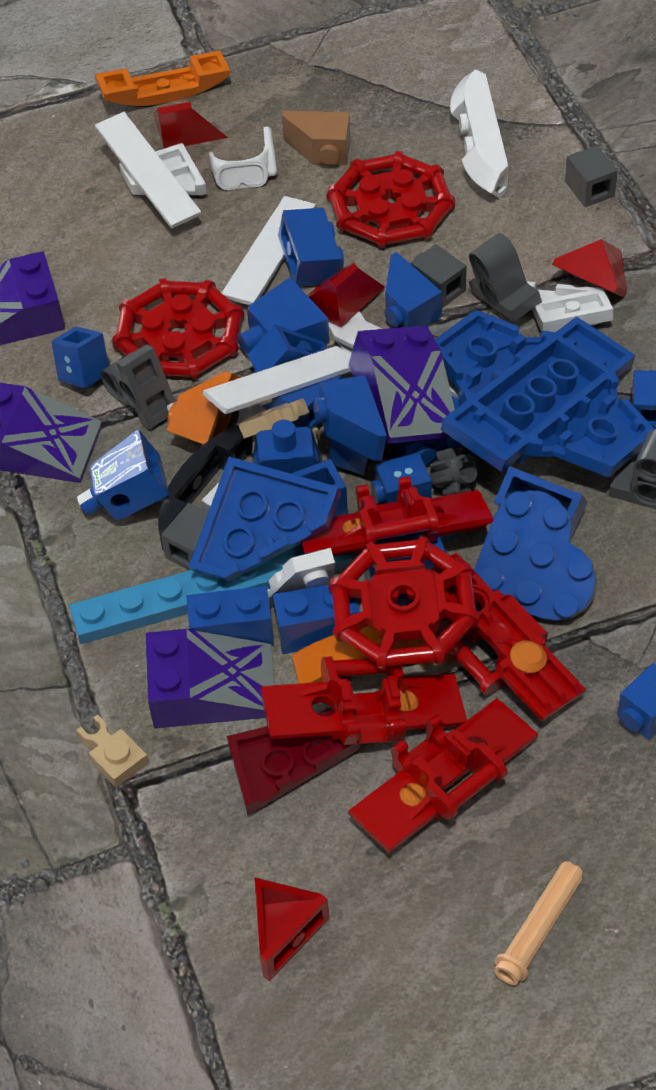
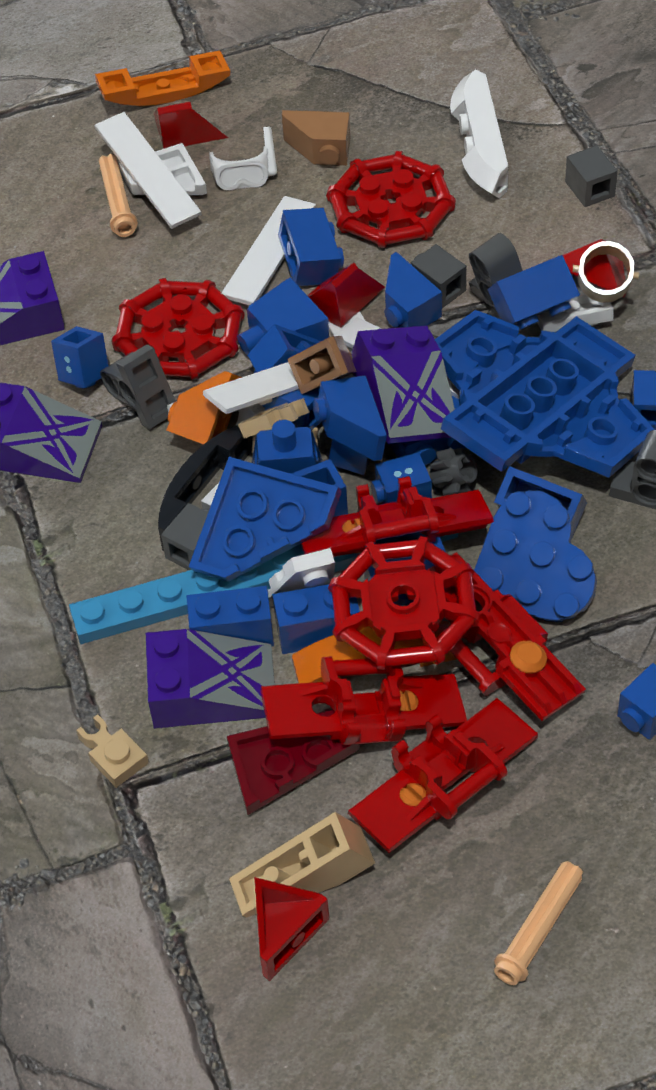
blue torso [77,429,169,520] -> none
none -> light nougat axle [99,154,138,237]
none -> tan slope [229,812,375,918]
none -> medium nougat slope [287,336,357,394]
none -> blue brick [487,255,580,331]
none -> tan piece [572,241,639,303]

